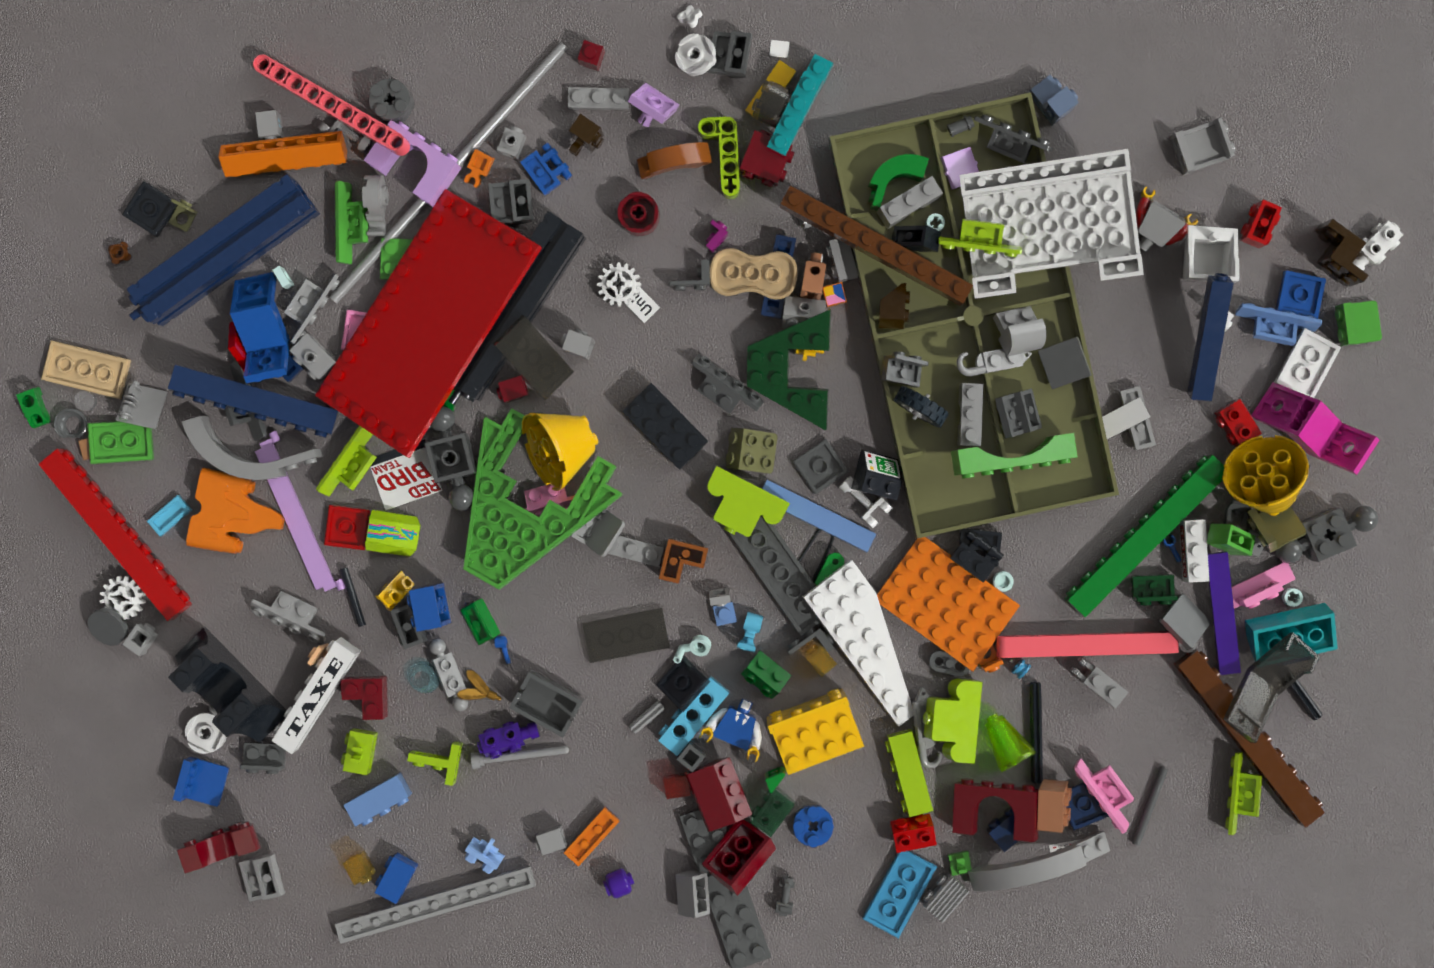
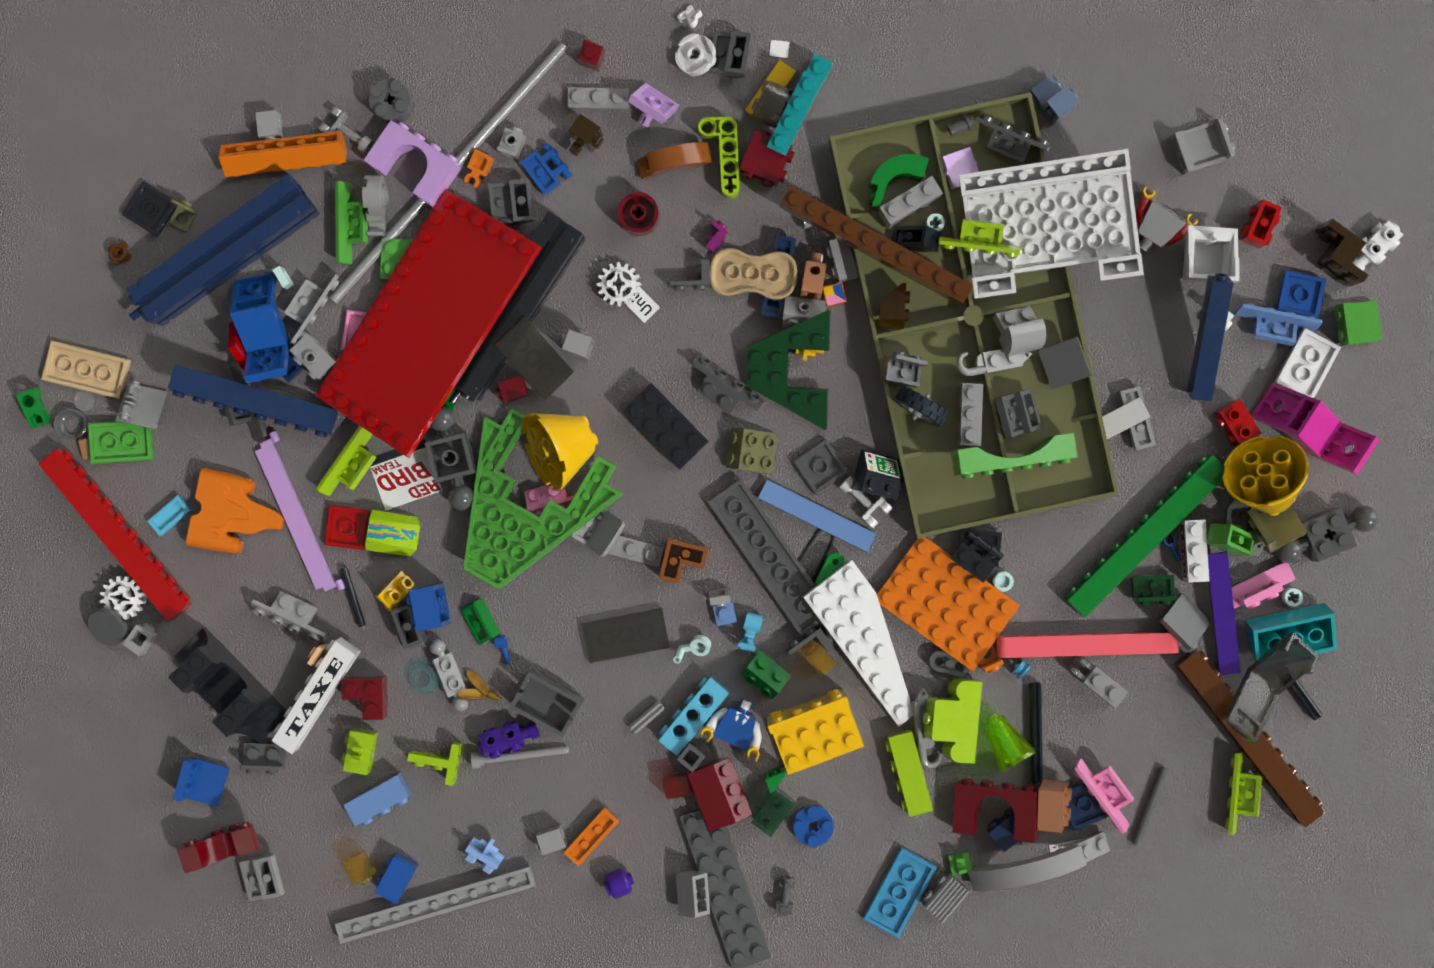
light grey arch [182,416,323,480] -> none
white plate [185,712,227,754] -> none
coral beam [253,55,410,156] -> none
black tile [656,655,711,712] -> none
dark red slope [701,819,776,896] -> none
lime brick [707,466,790,537] -> none
red brick [890,813,937,853] -> none

